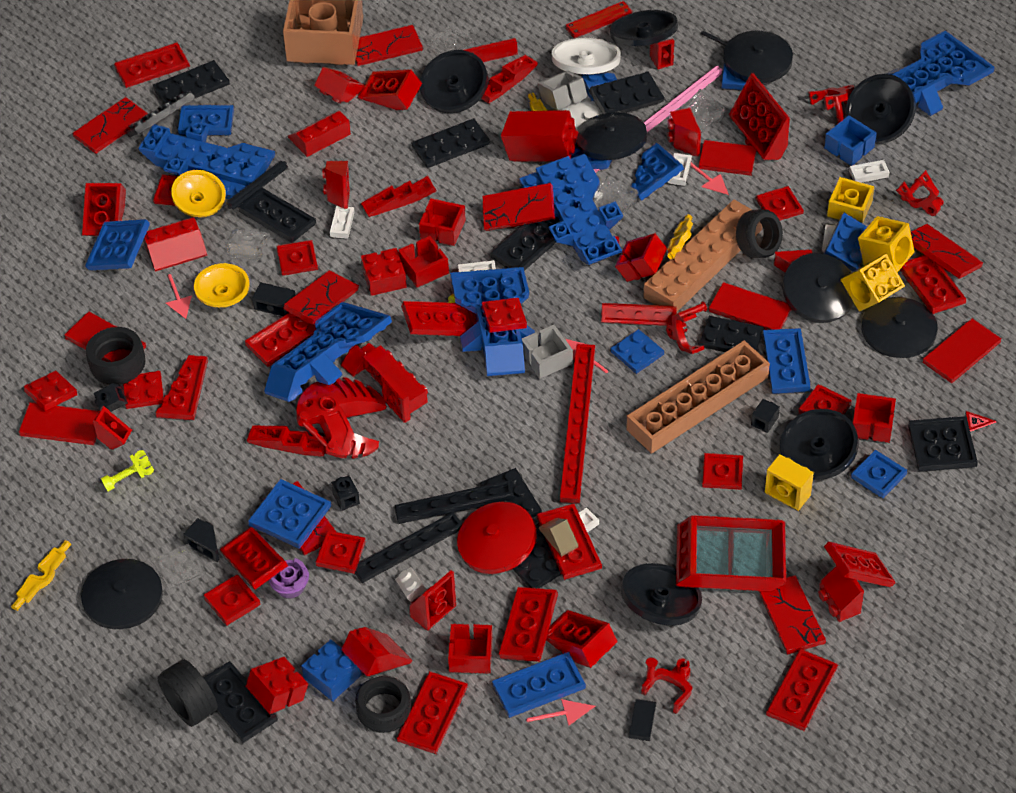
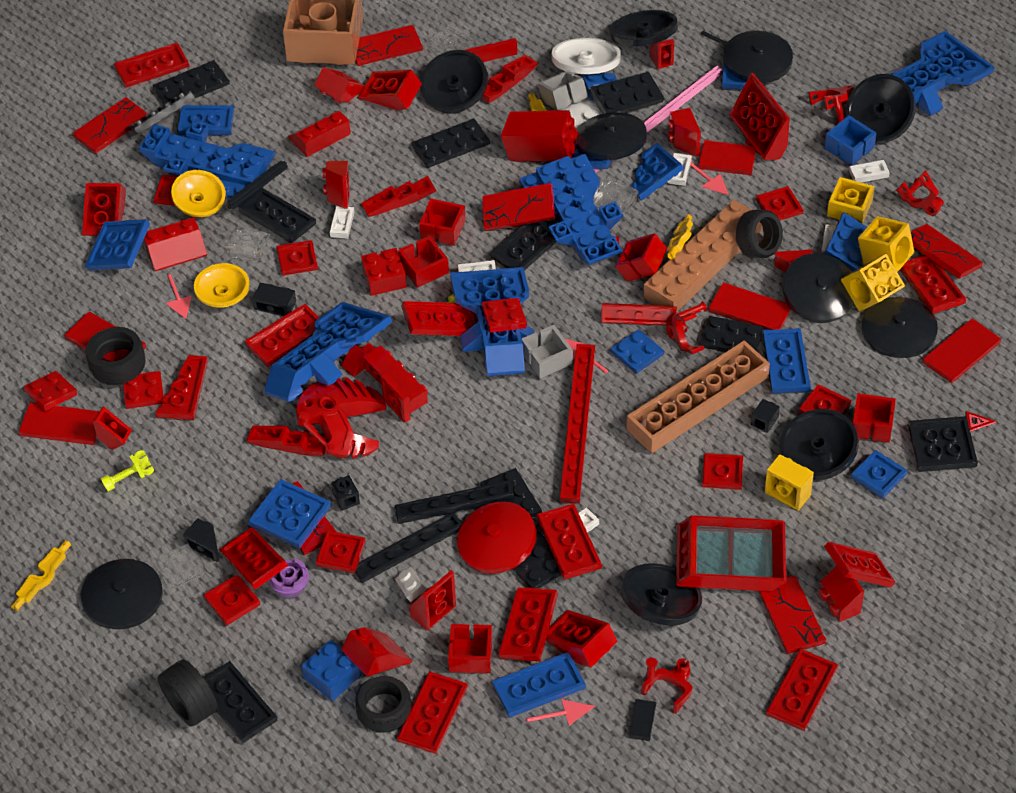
black brick [94,383,128,412] -> none
red piece [246,656,308,714] -> none
red tile [284,270,359,325] -> none
dark tan slope [539,518,578,556] -> none
red tile [566,1,632,39] -> none
clear slope [680,89,726,133] -> none

